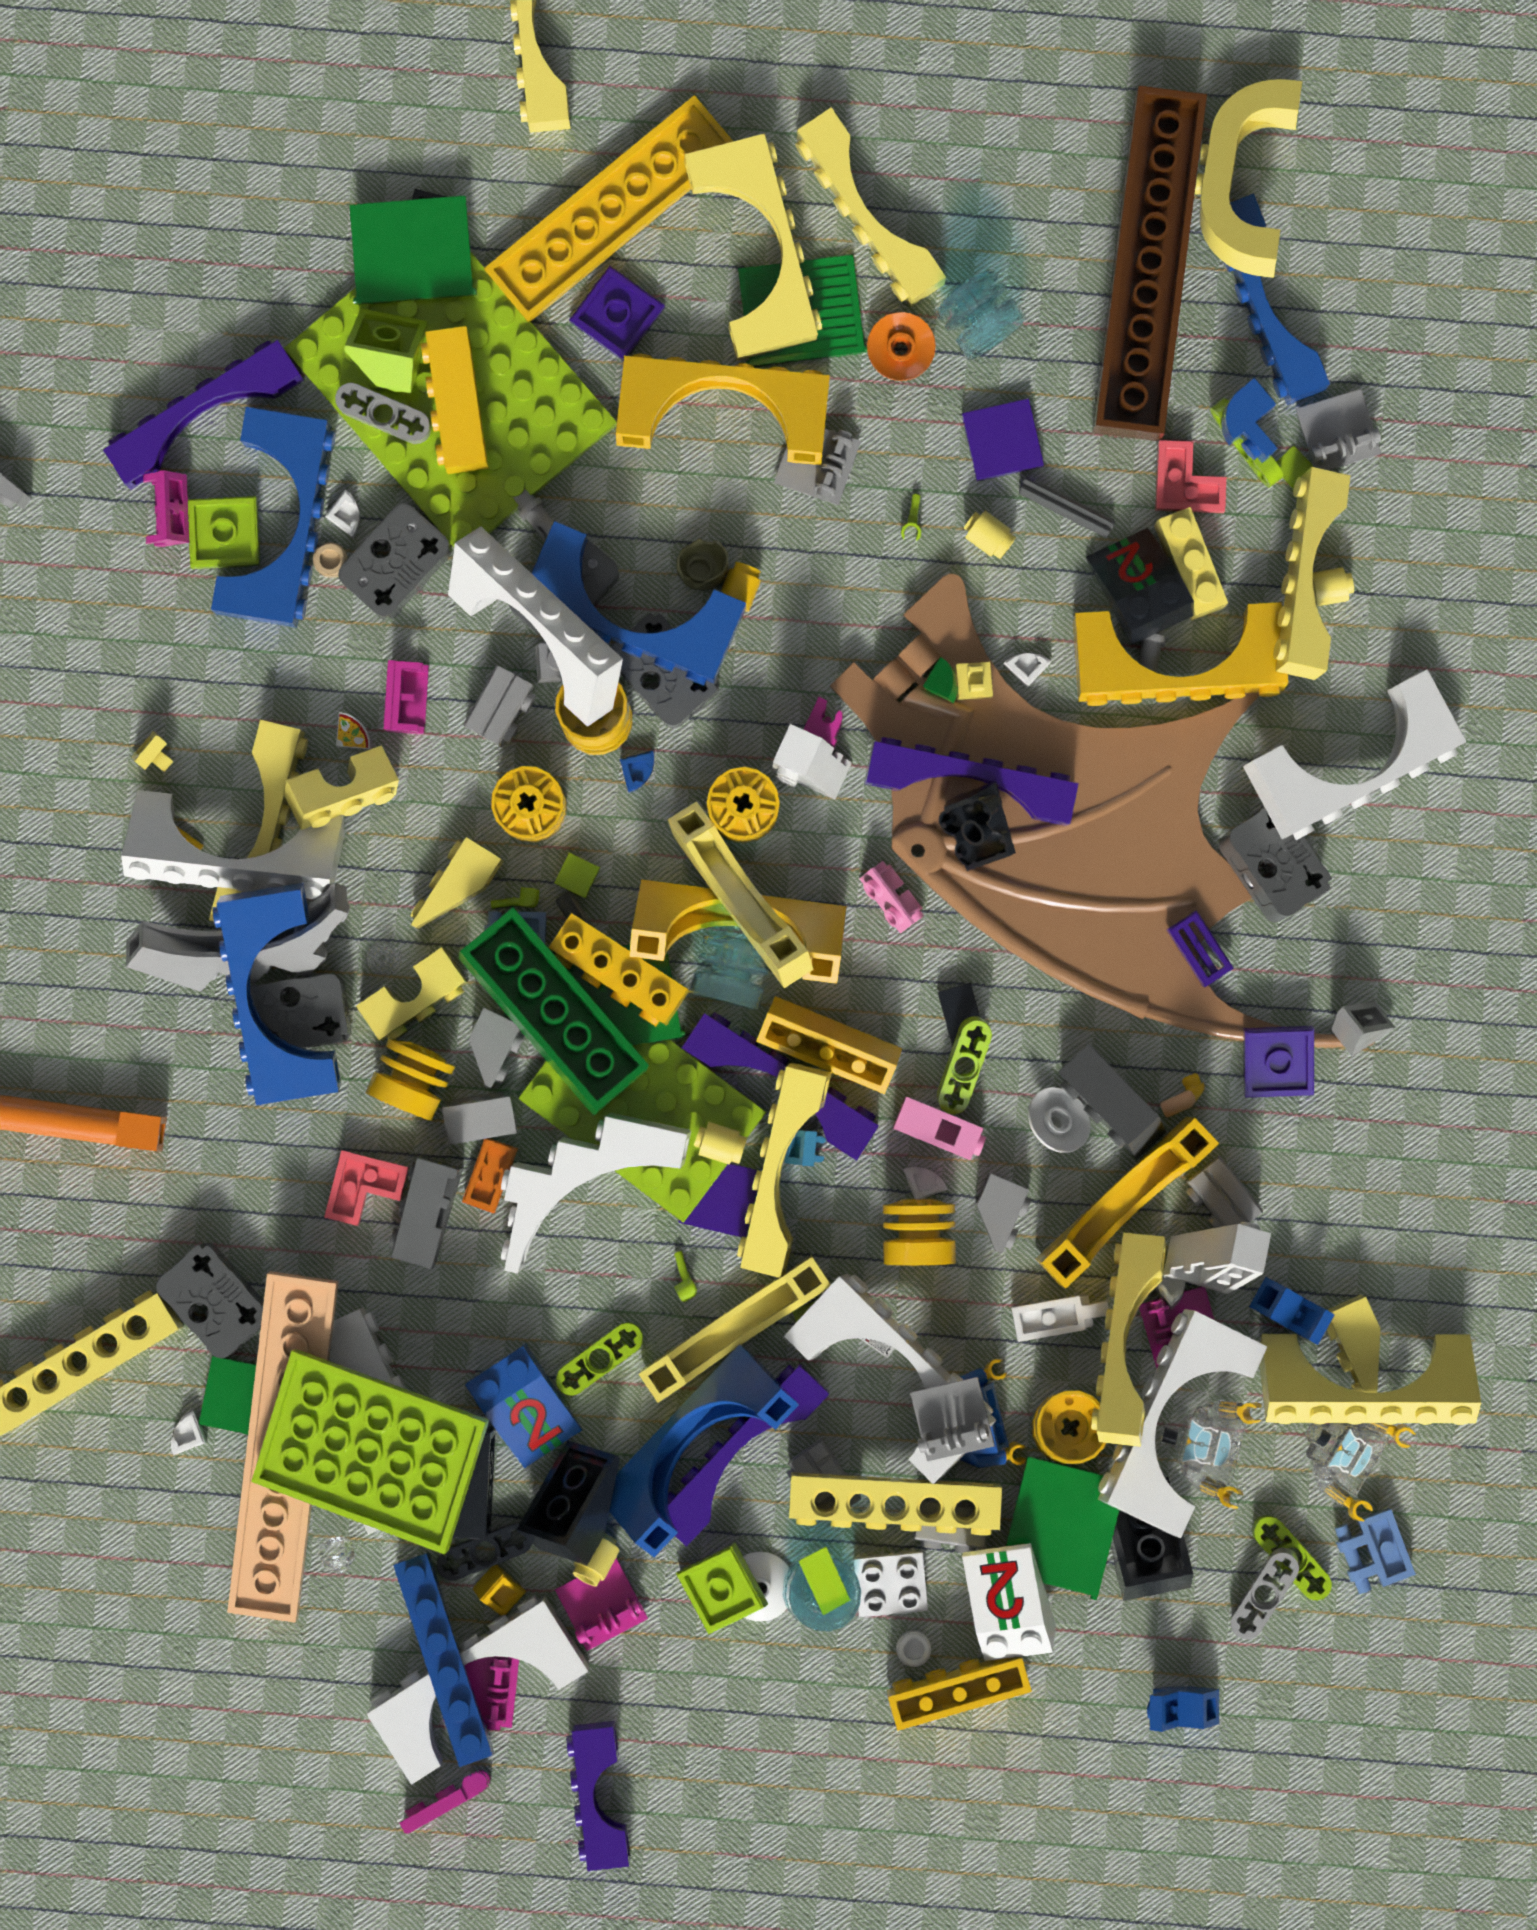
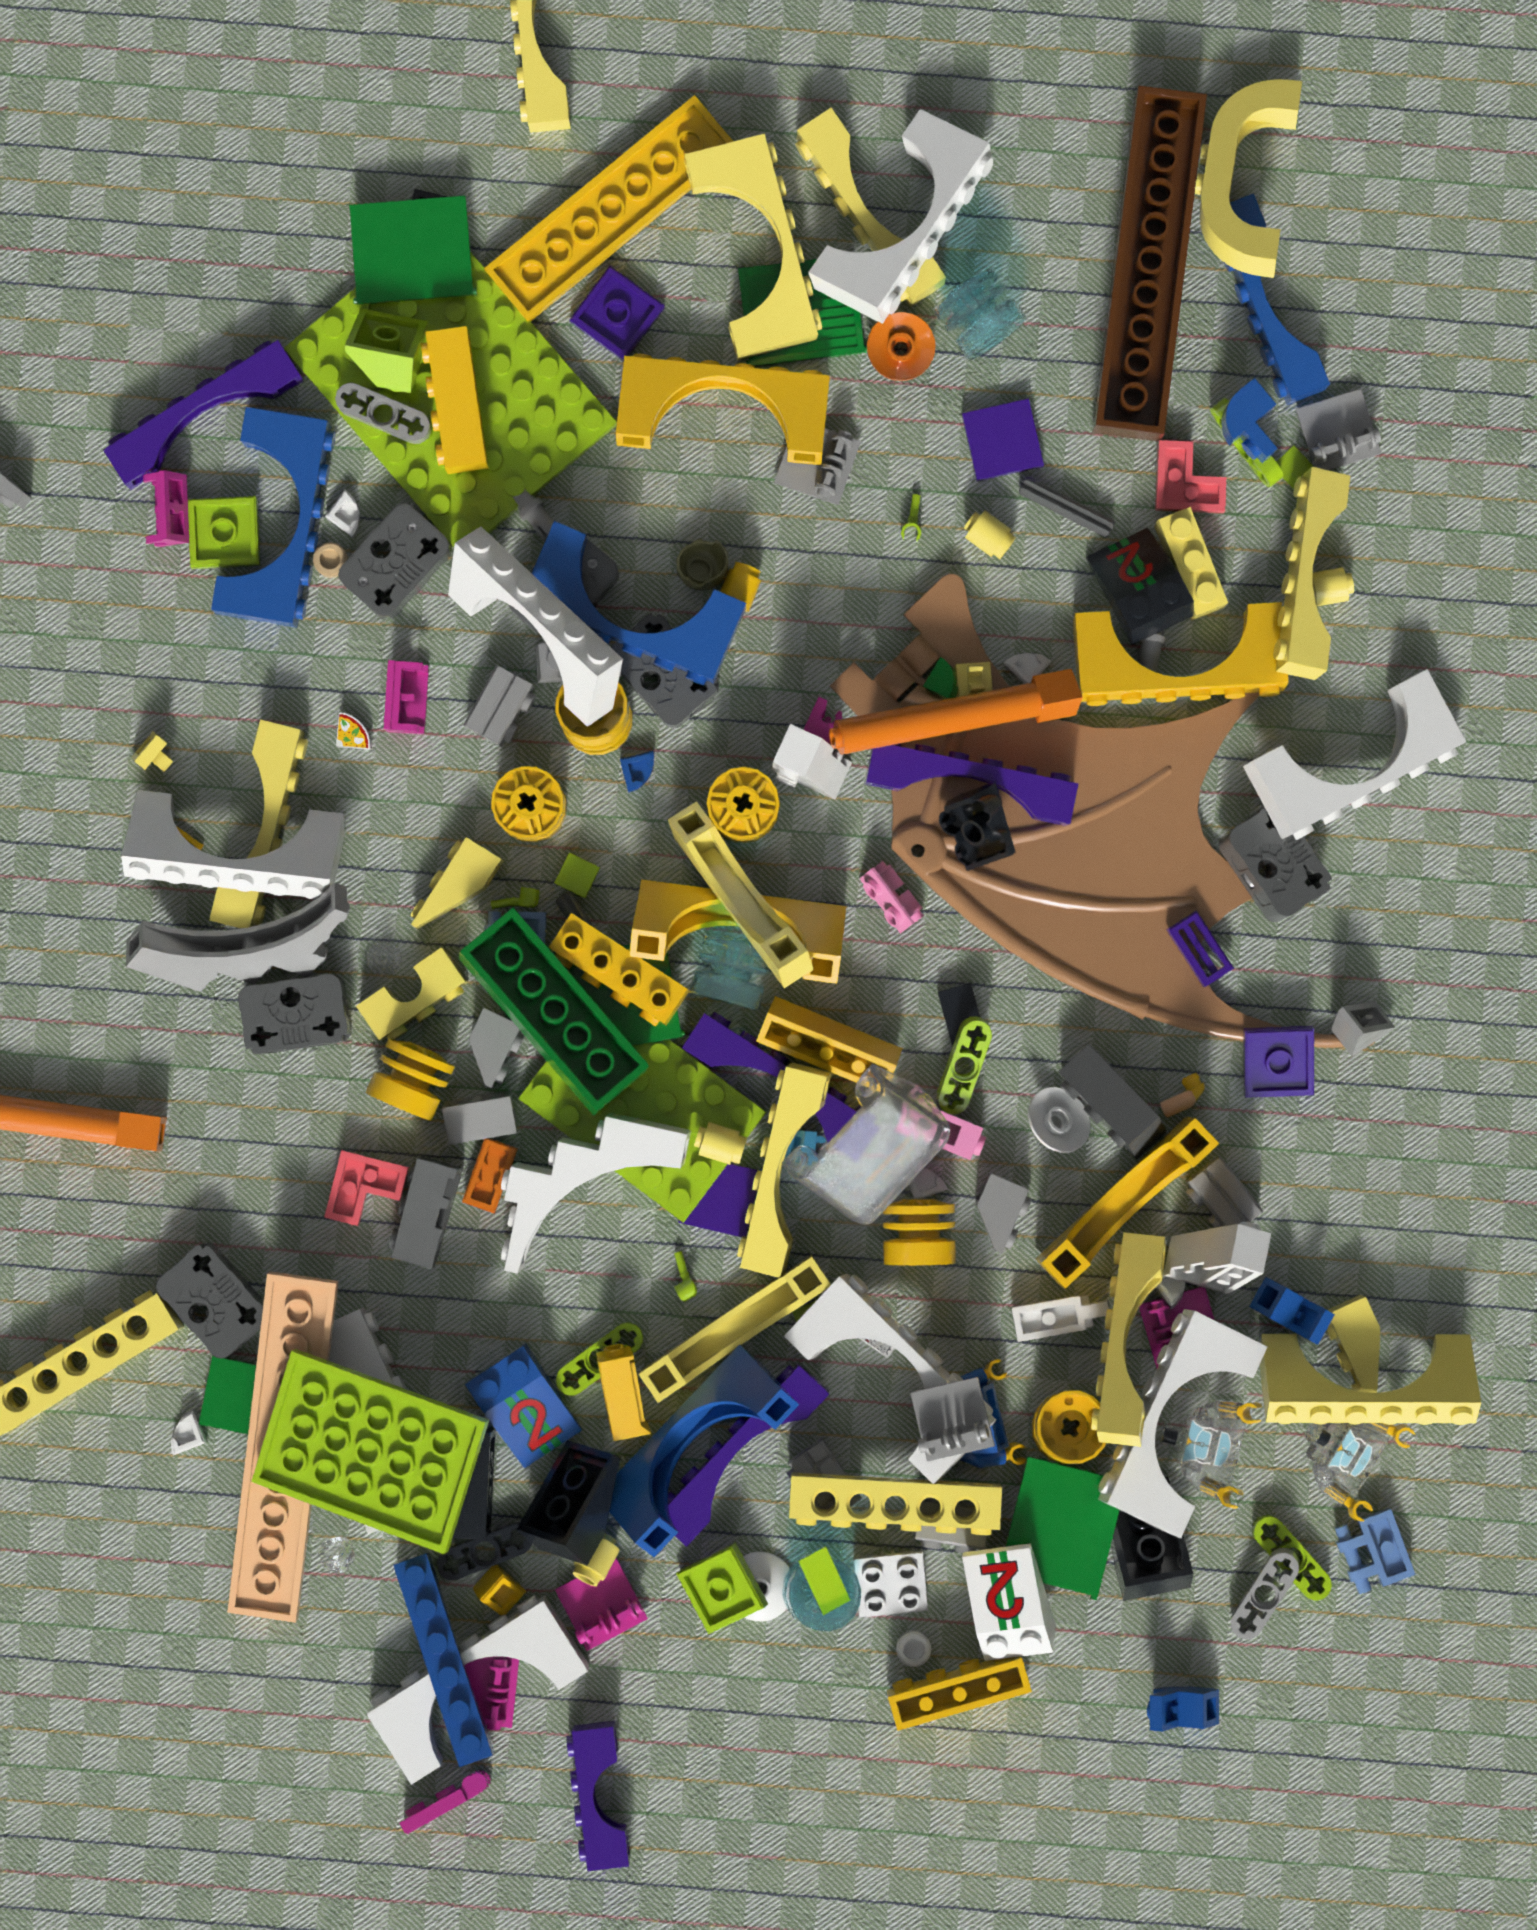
blue arch [212,883,342,1105] -> none
light yellow arch [284,745,399,830] -> none
none -> yellow window [596,1344,652,1441]
none -> clear windscreen [782,1063,950,1225]
none -> white arch [808,109,993,324]
none -> orange brick [829,669,1083,755]

